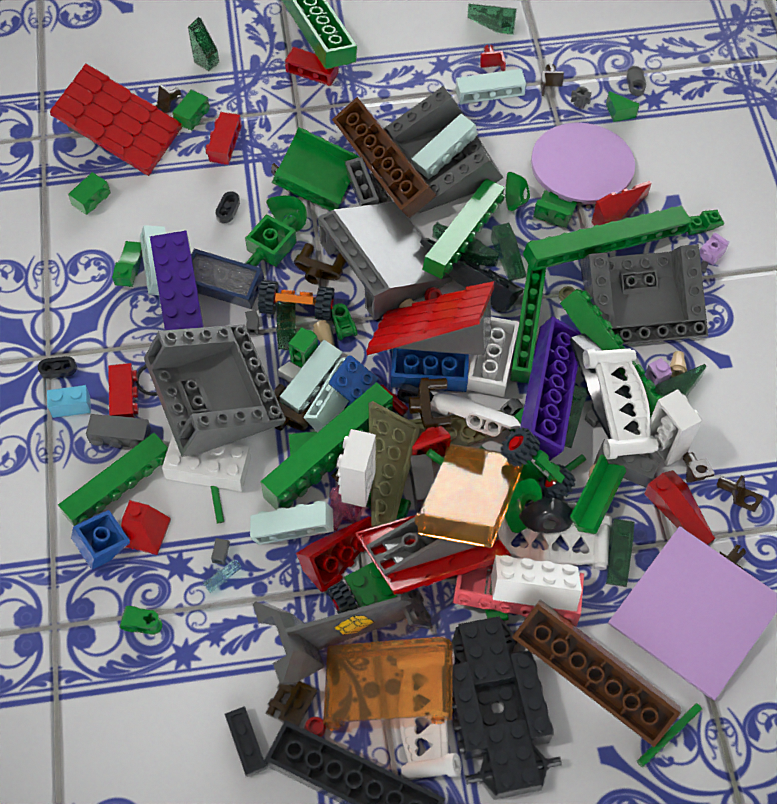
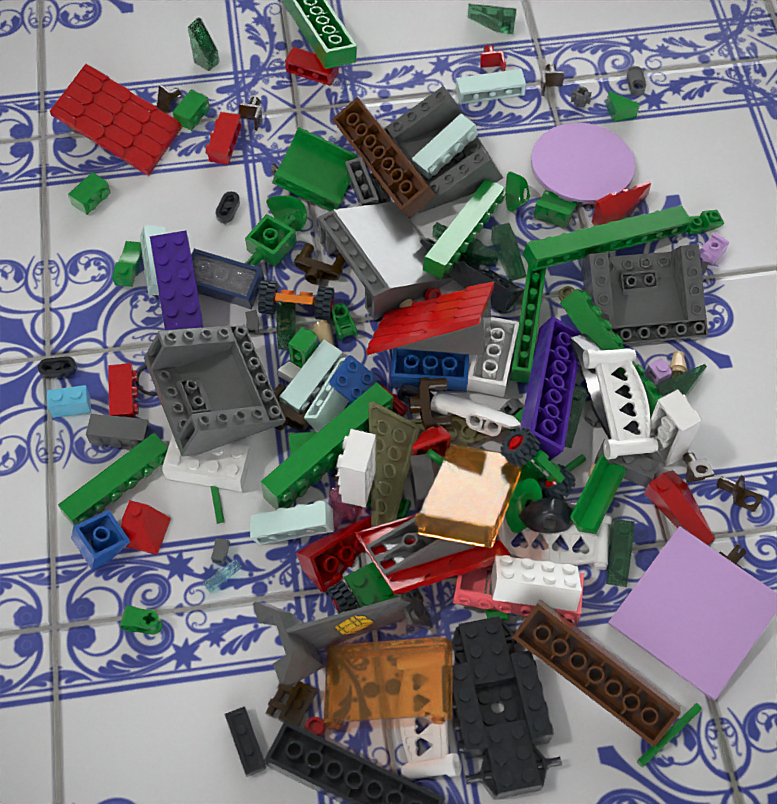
none -> dark brown bracket [239,96,262,131]

